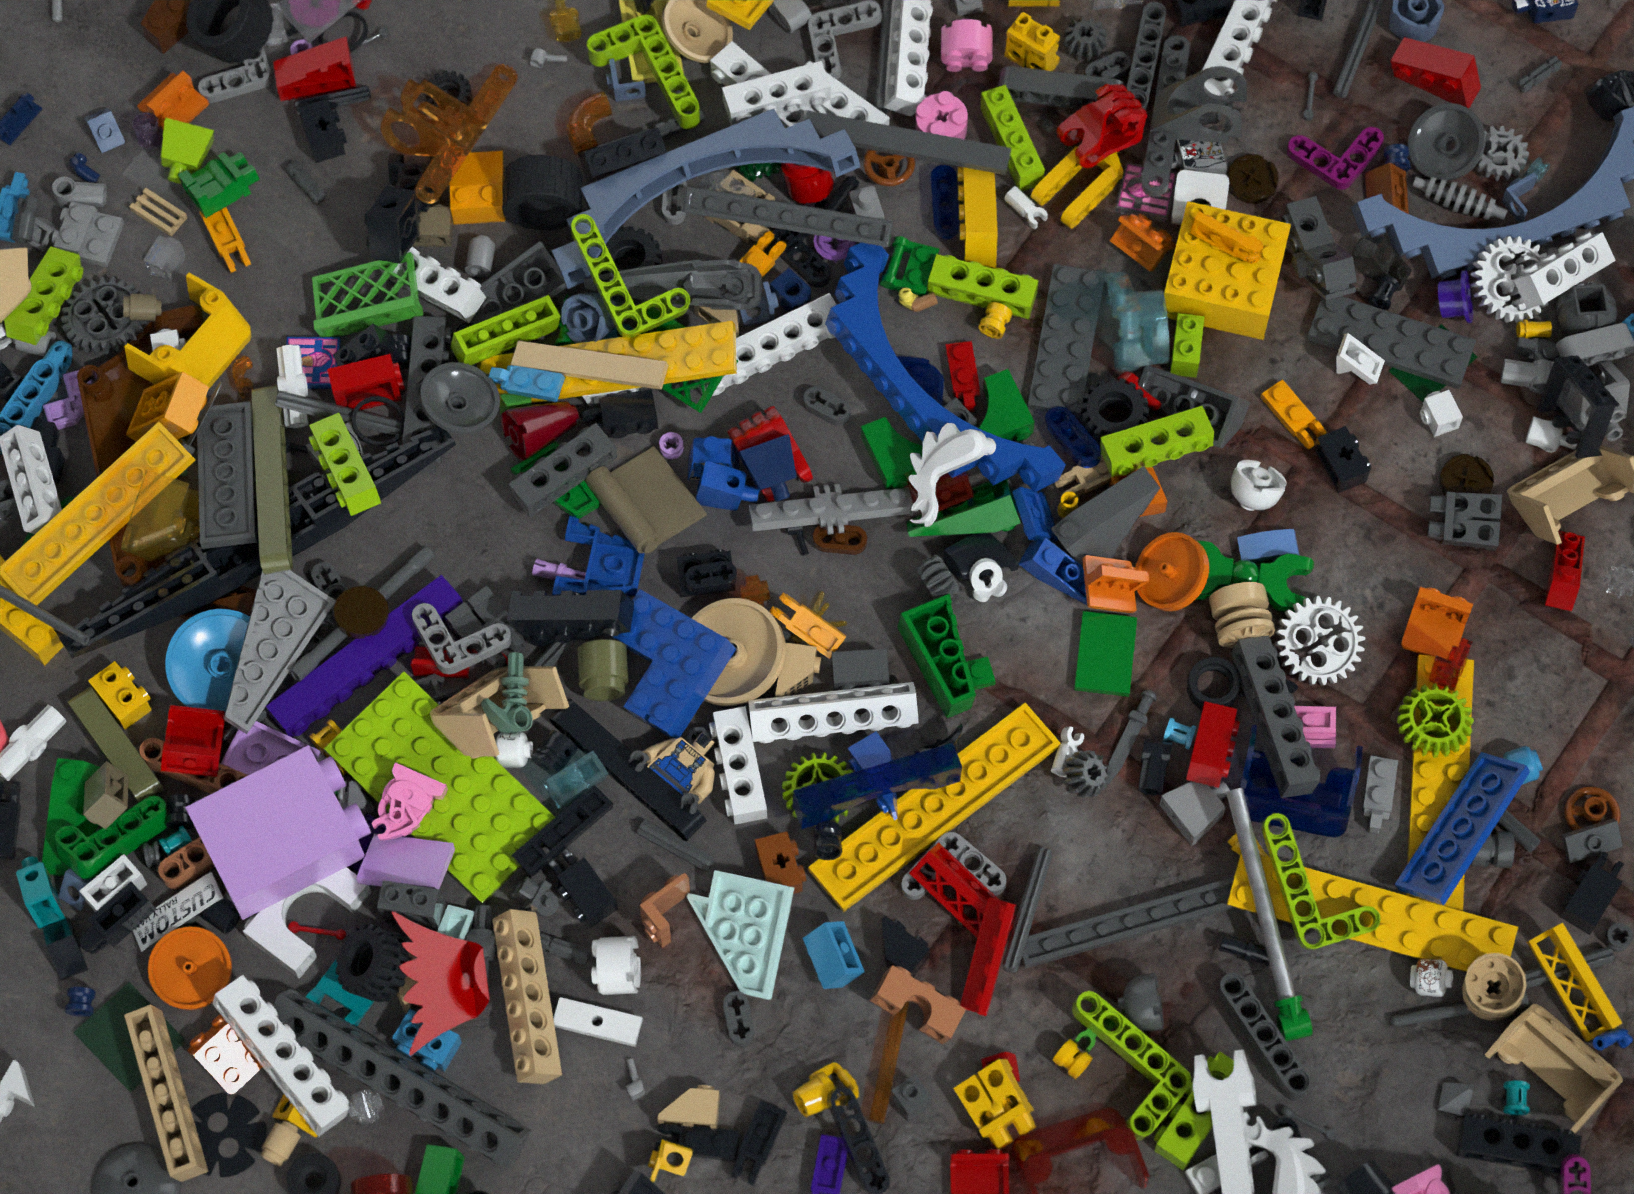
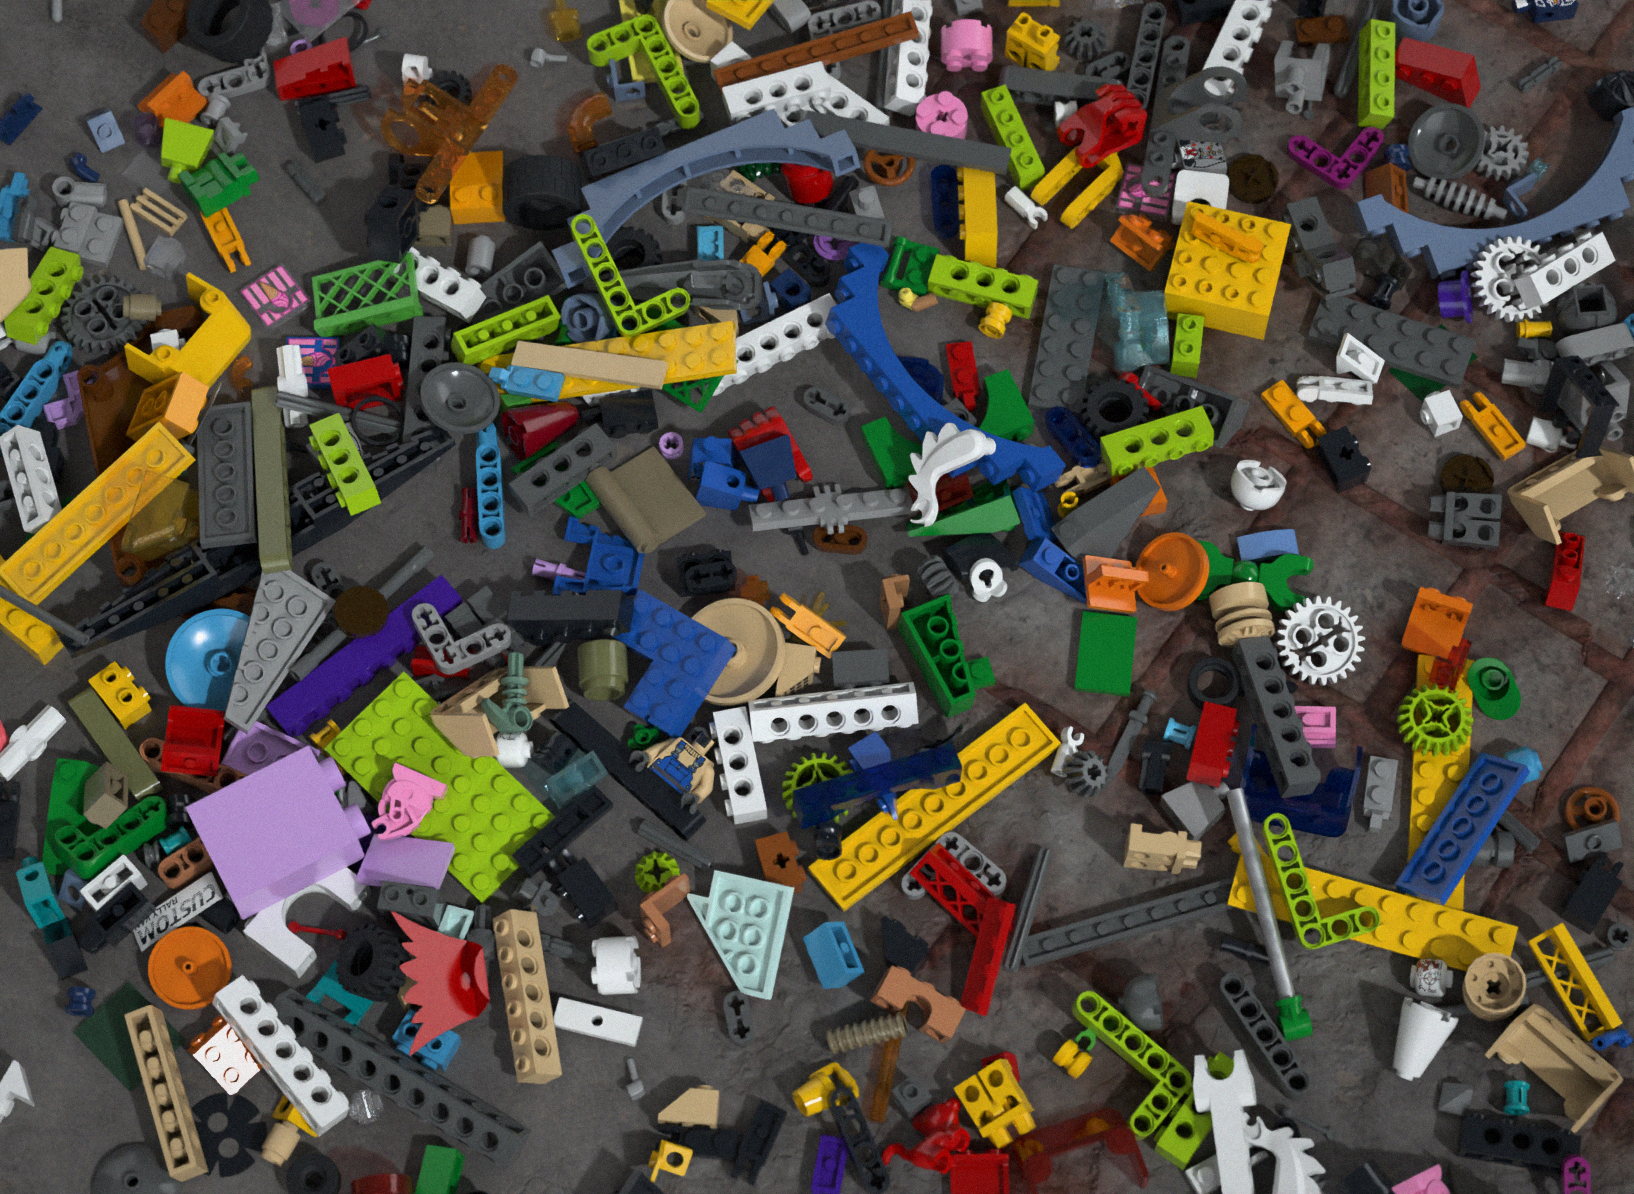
none -> tan bar [118,199,150,270]
none -> light grey bush [200,94,231,128]
none -> light grey tile [214,117,248,154]
none -> tile [238,263,312,333]
none -> white leg [402,54,433,95]
none -> dark red pin [458,487,479,544]
none -> dark azure piece [476,422,506,549]
none -> green plate [628,724,660,751]
none -> lime gear [635,851,680,894]
none -> medium azure plate [697,226,724,261]
none -> dark orange plate [713,11,919,97]
none -> dark tan piece [827,1011,908,1054]
none -> medium nougat bracket [879,574,910,631]
none -> red animal [880,1097,970,1174]
none -> white wheel [1054,101,1077,127]
none -> tan hips [1123,823,1202,875]
none -> light grey piece [1274,40,1330,114]
none -> reddish brown plate [1293,14,1349,47]
none -> white hinge [1296,376,1373,405]
none -> lime brick [1358,19,1395,130]
none -> white cone [1393,997,1459,1081]
none -> light orange hinge [1460,391,1526,462]
none -> green piece [1467,657,1521,720]

